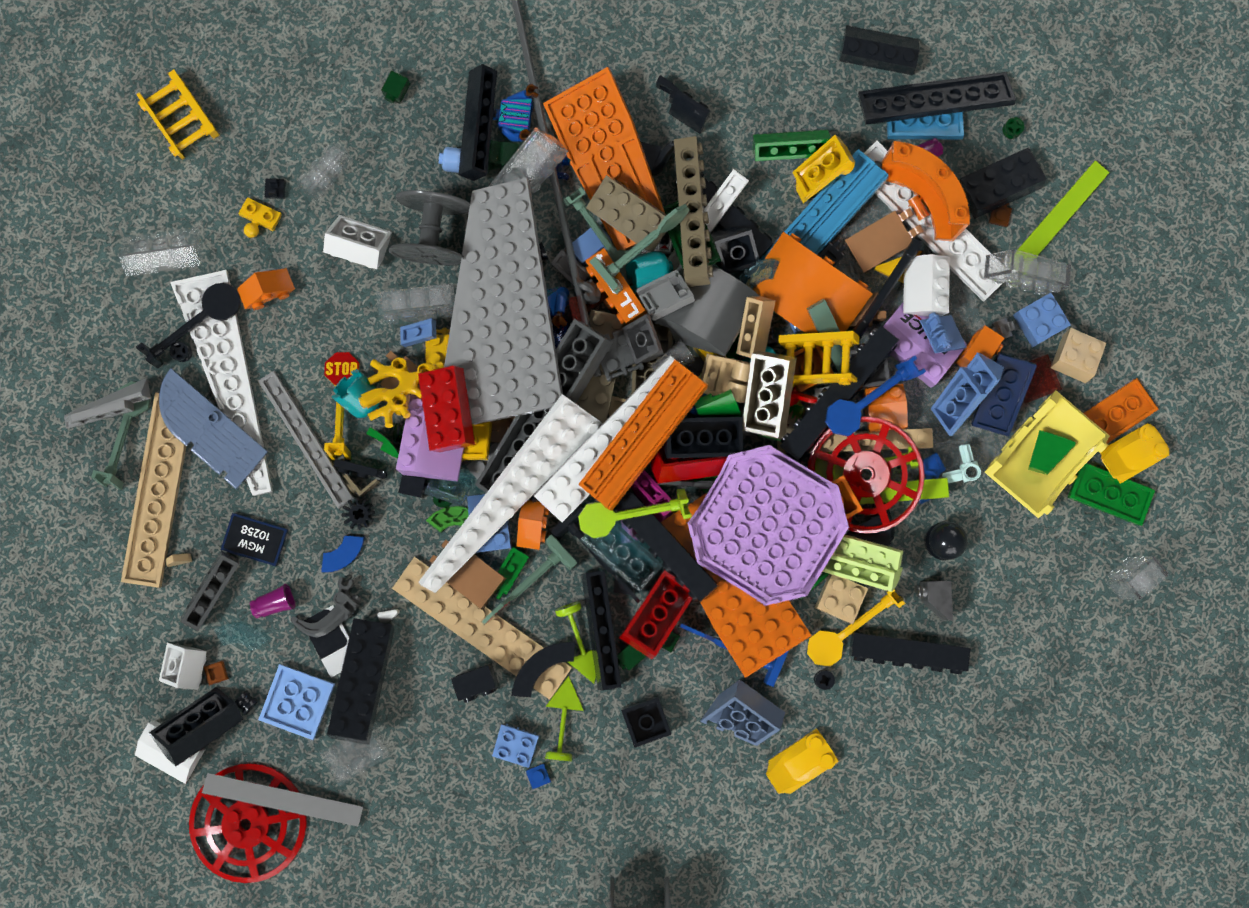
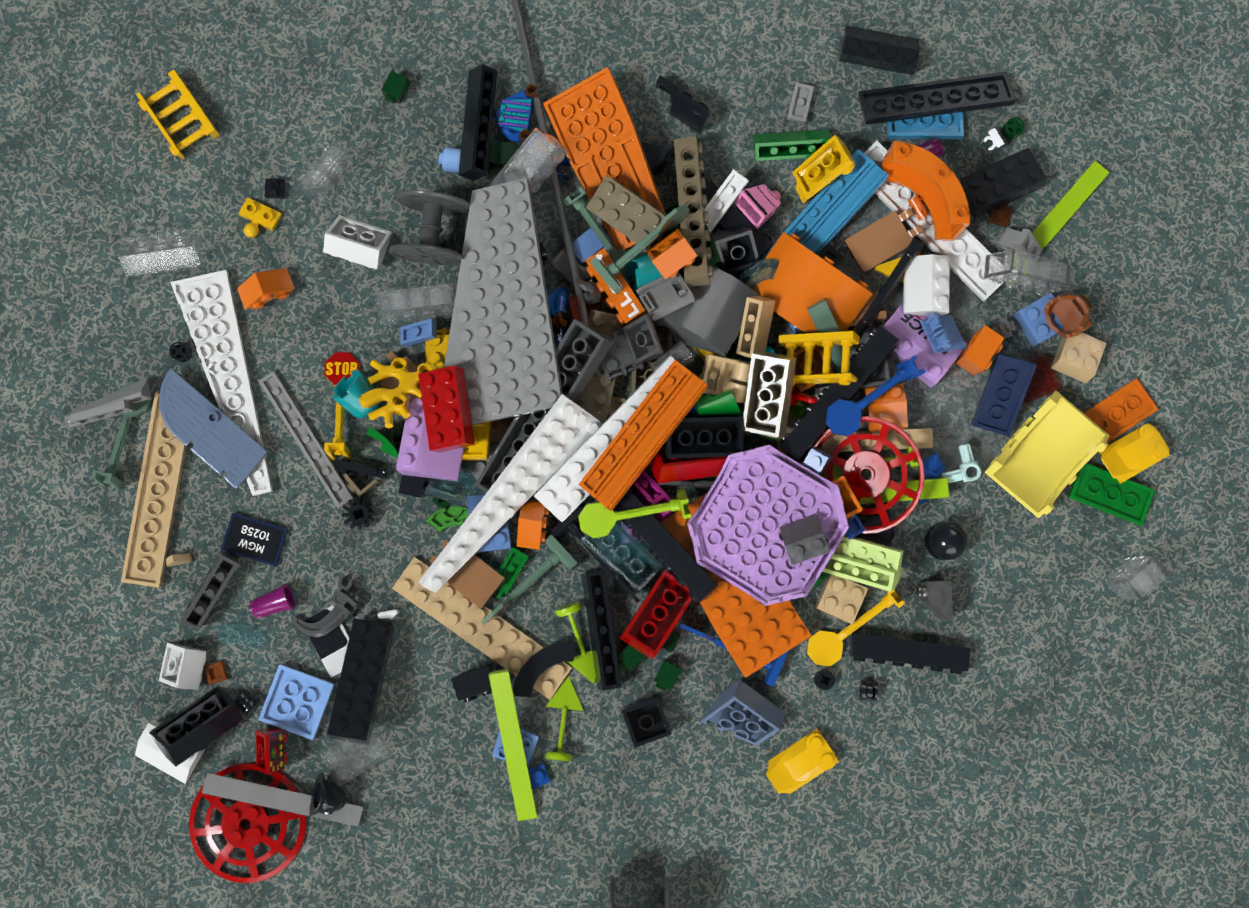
black piece [136,283,241,369] -> none
blue tile [321,536,365,572] -> none
medium blue slope [931,353,1004,436] -> none
green slope [1028,430,1076,475] -> none
none -> red slope [255,728,287,774]
none -> black piece [309,773,346,817]
none -> lime tile [489,669,537,821]
none -> orange slope [647,229,697,279]
none -> dark green brick [653,660,682,691]
none -> bright pink torso [734,184,781,229]
none -> flat silver slope [779,514,830,565]
none -> light grey plate [787,82,814,124]
none -> brick [802,447,833,475]
none -> blue plate [846,514,866,540]
none -> black wheel [859,681,878,701]
none -> tile [983,128,1008,151]
none -> light grey tile [996,228,1043,266]
none -> dark orange piece [1044,293,1092,338]

